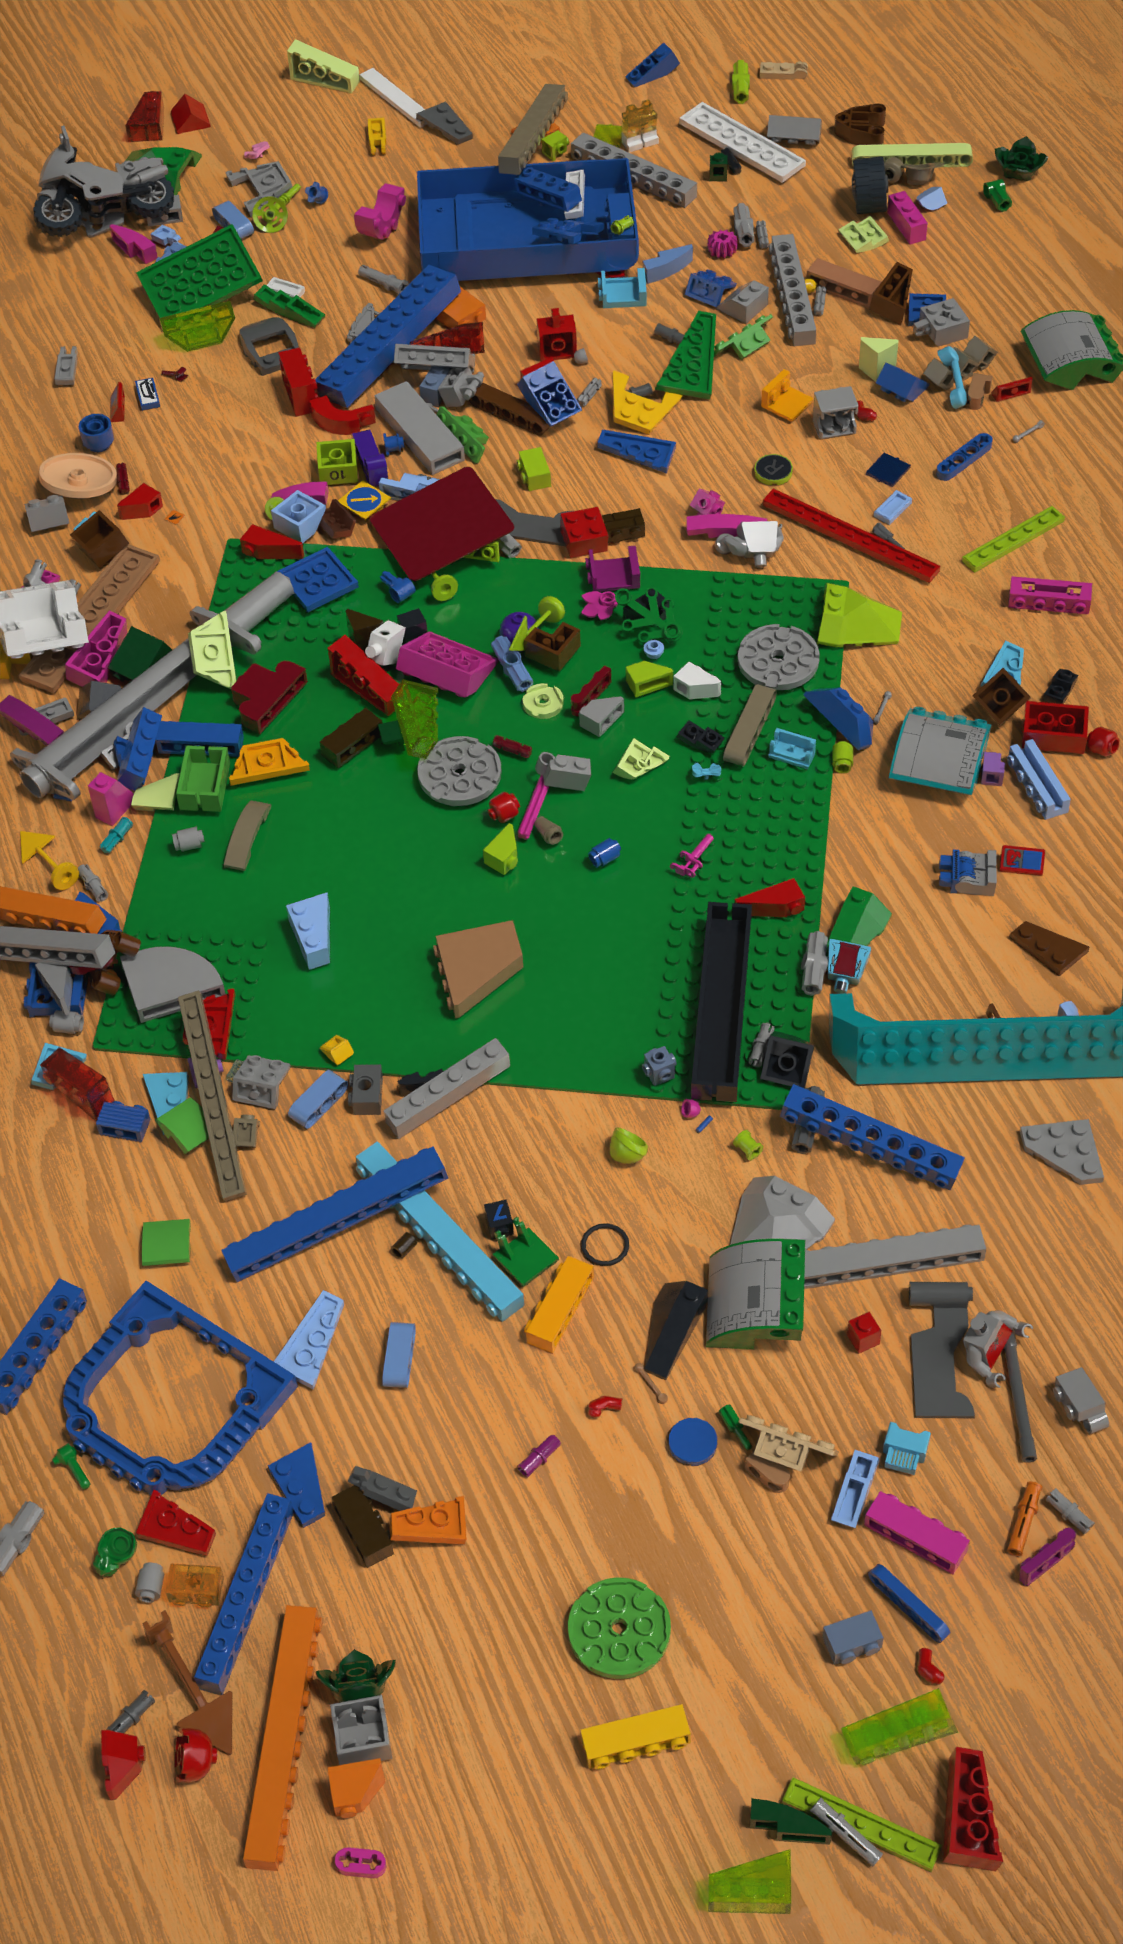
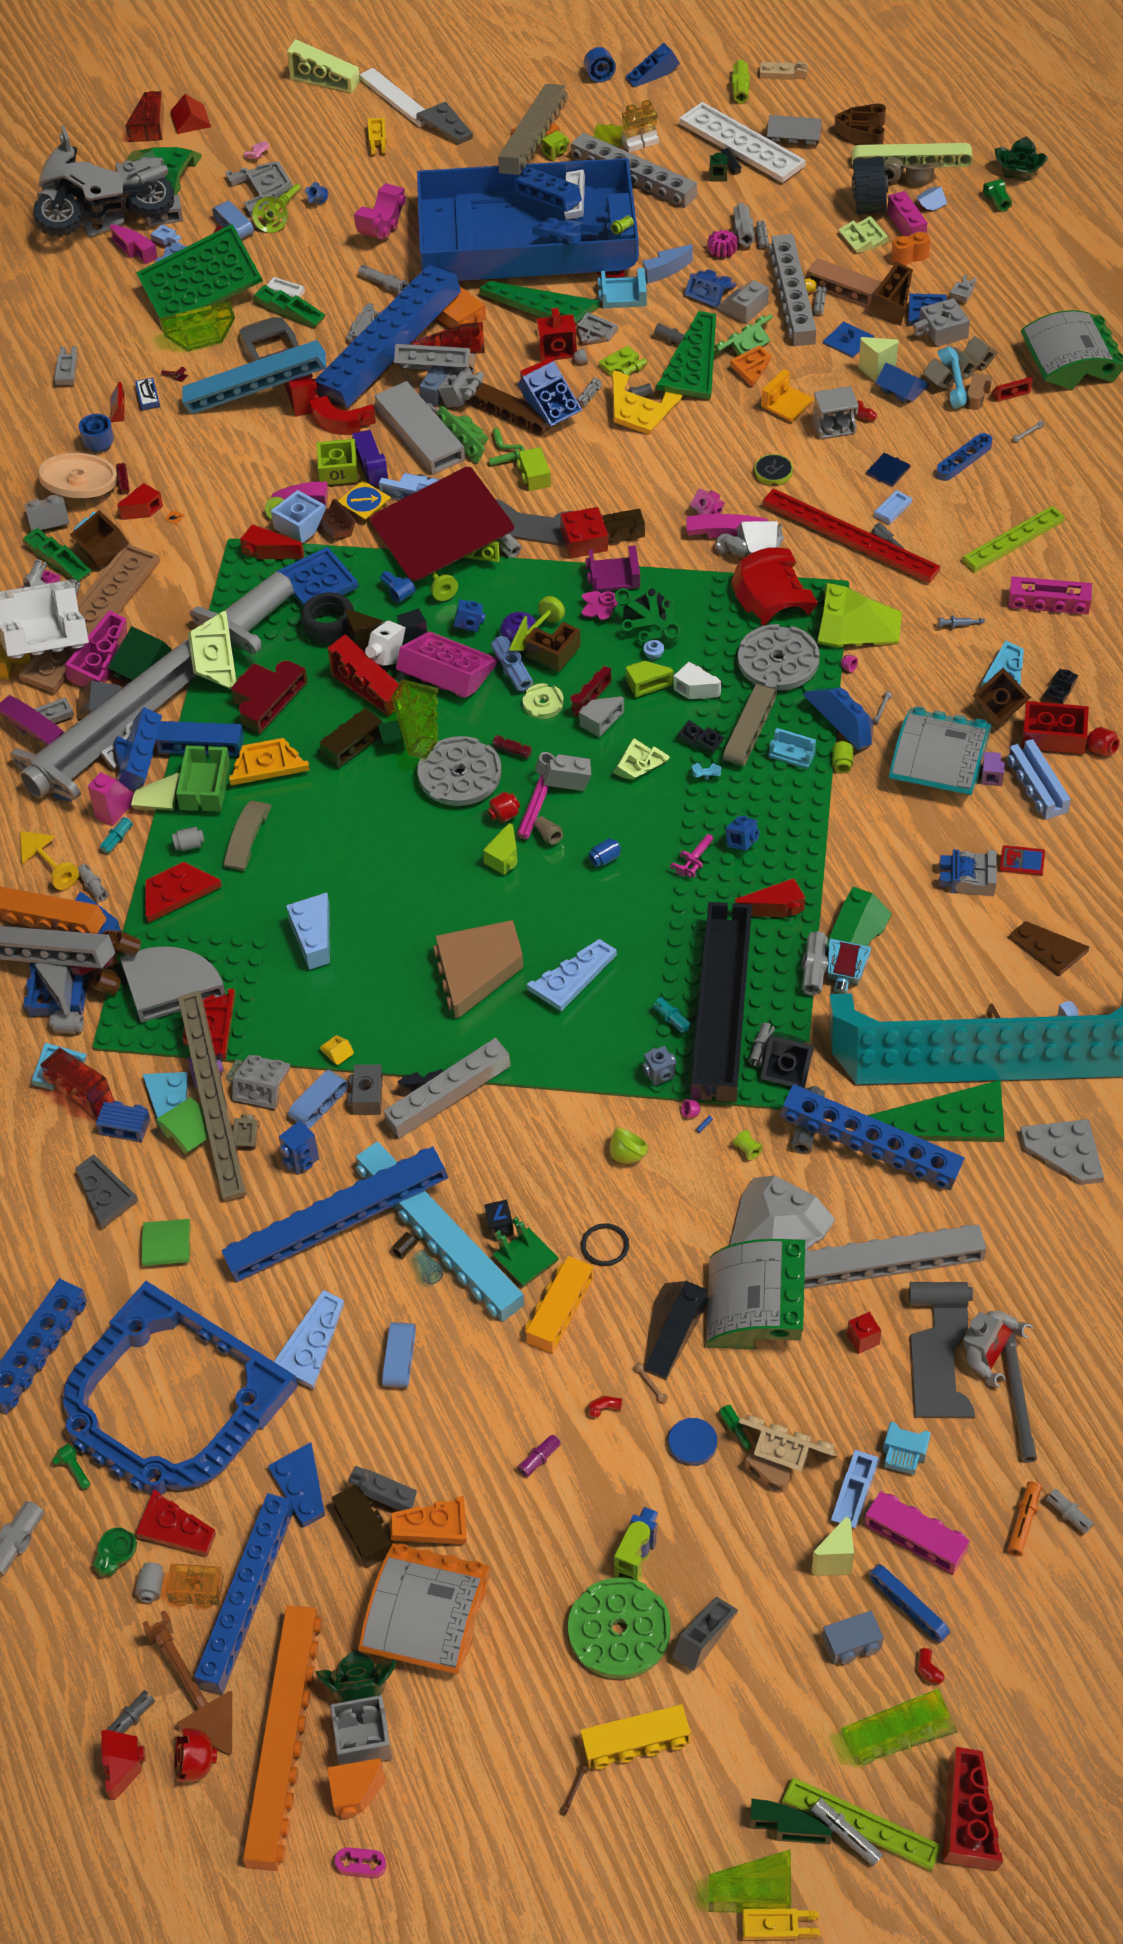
blue brick [383,433,404,456] -> none
blue wing [597,429,676,474] -> none
magenta hinge [1019,1527,1076,1586] -> none
light grey hinge [1053,1367,1109,1434] -> none
none -> green slope [23,527,92,583]
none -> dark grey wing [76,1154,138,1228]
none -> red wing [146,862,222,922]
none -> dark azure brick [182,340,326,415]
none -> blue brick [278,1121,319,1175]
none -> black tyre [301,592,354,644]
none -> light grey slope [359,1544,490,1674]
none -> clear light blue cone [413,1250,443,1284]
none -> blue brick [454,599,485,632]
none -> green wing [479,281,600,323]
none -> bright green piece [489,428,525,466]
none -> light blue wing [527,939,617,1011]
none -> reddish brown hinge [561,1763,589,1815]
none -> light grey slope [577,312,619,343]
none -> blue piece [583,47,616,82]
none -> lime plate [599,345,647,377]
none -> lime hips [614,1507,658,1581]
none -> teal axle [653,997,691,1033]
none -> dark grey slope [672,1597,738,1671]
none -> blue brick [726,816,759,850]
none -> orange wing [730,345,771,387]
none -> red piece [732,547,818,625]
none -> yellow hinge [742,1908,820,1940]
none -> yellowish green slope [811,1516,854,1576]
none -> blue piece [823,321,874,358]
none -> dark pink hinge [840,655,858,672]
none -> green wing [867,1080,1005,1142]
none -> orange brick [891,232,931,265]
none -> sand blue piece [937,615,985,629]
none -> light grey plate [949,275,976,303]

